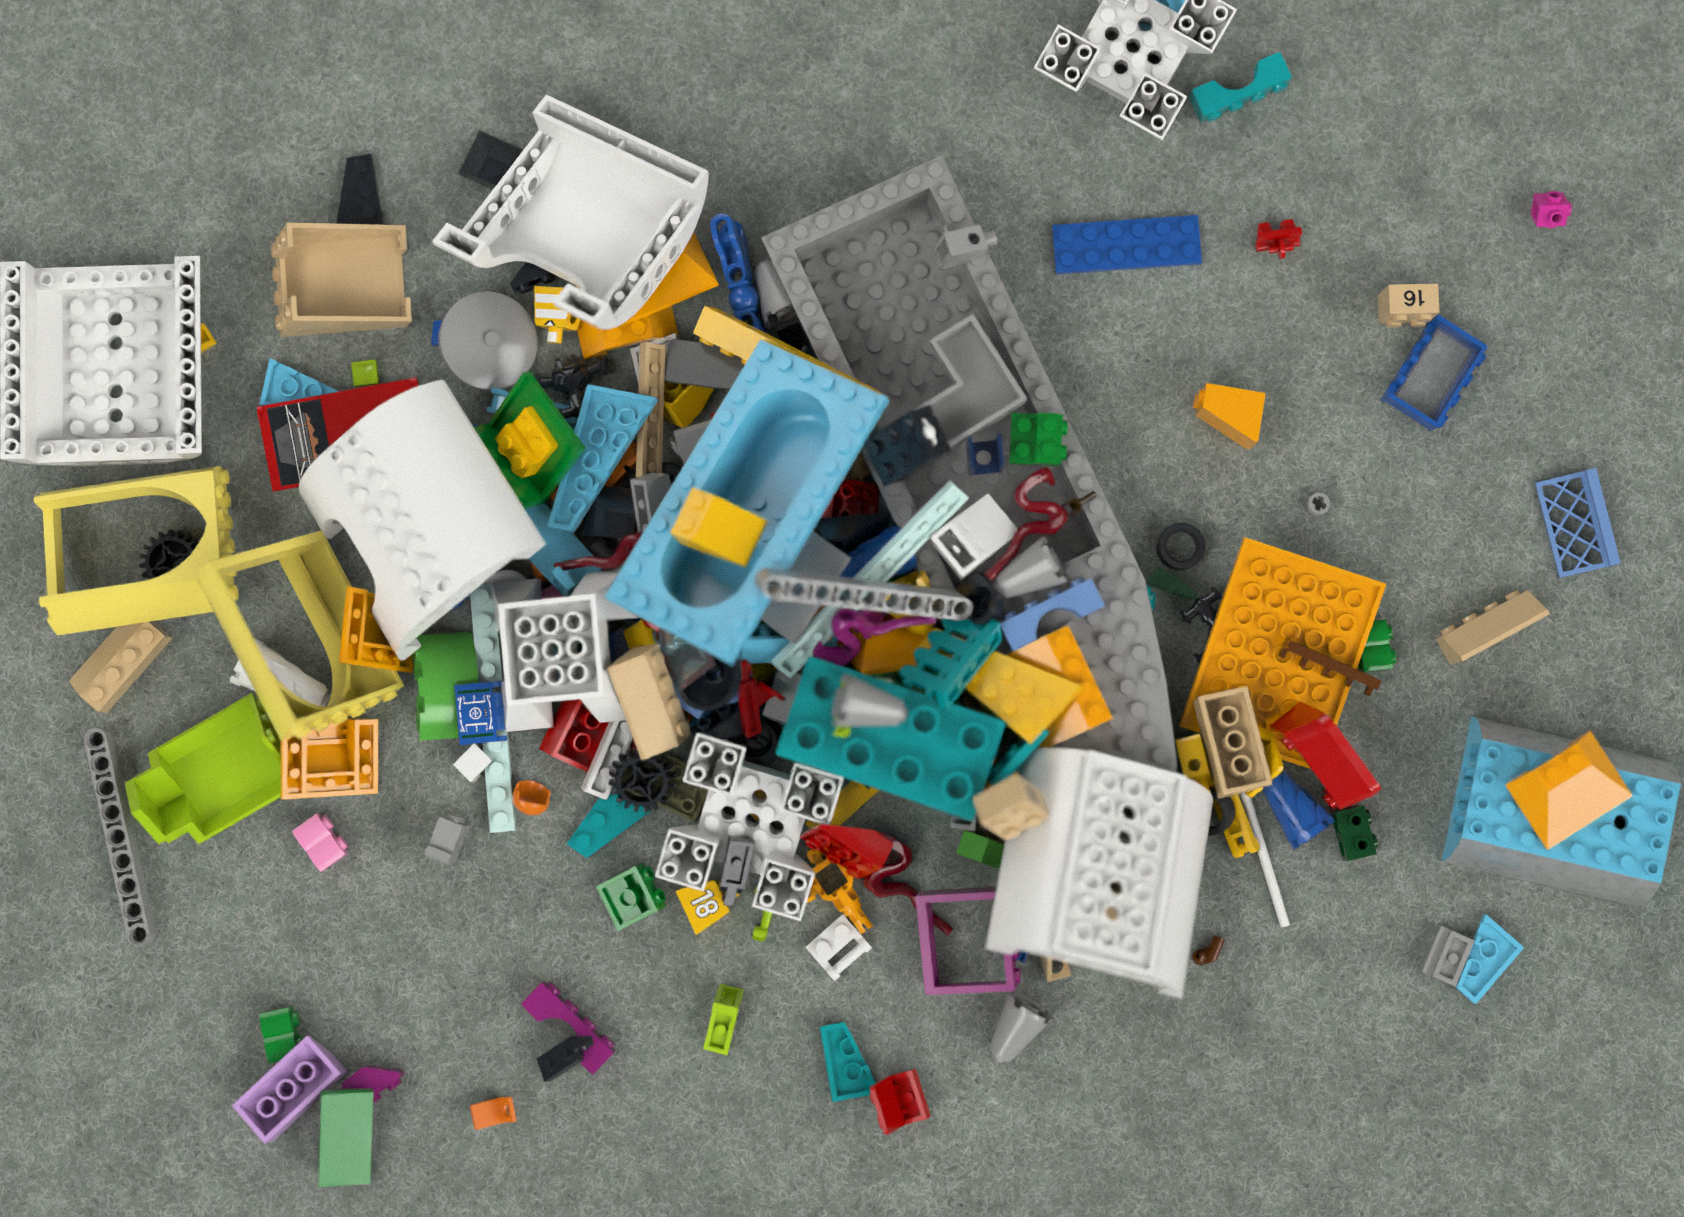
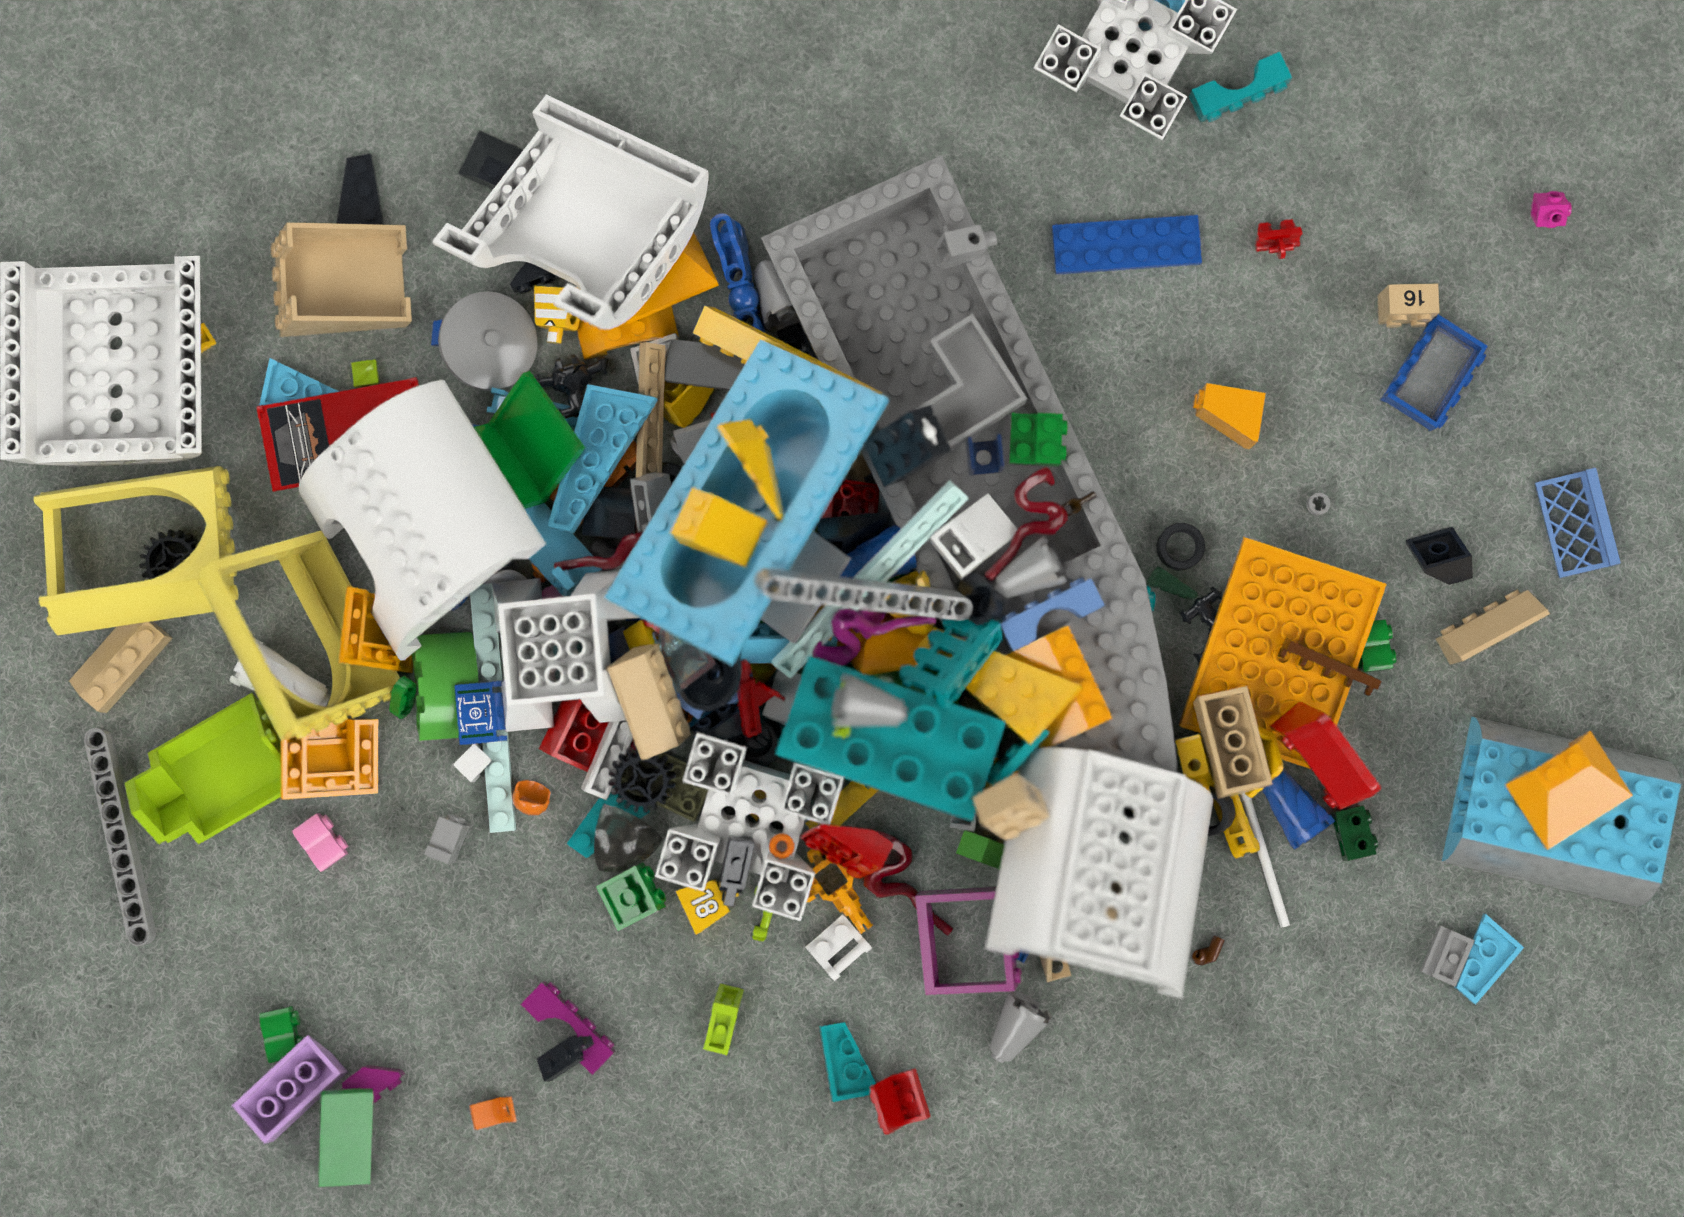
yellow plate [495,406,559,478] -> none
none -> green beam [389,676,416,719]
none -> clear smoke brick [594,804,663,872]
none -> yellow wedge [717,419,785,522]
none -> orange plate [769,833,794,859]
none -> black slope [1406,527,1473,585]

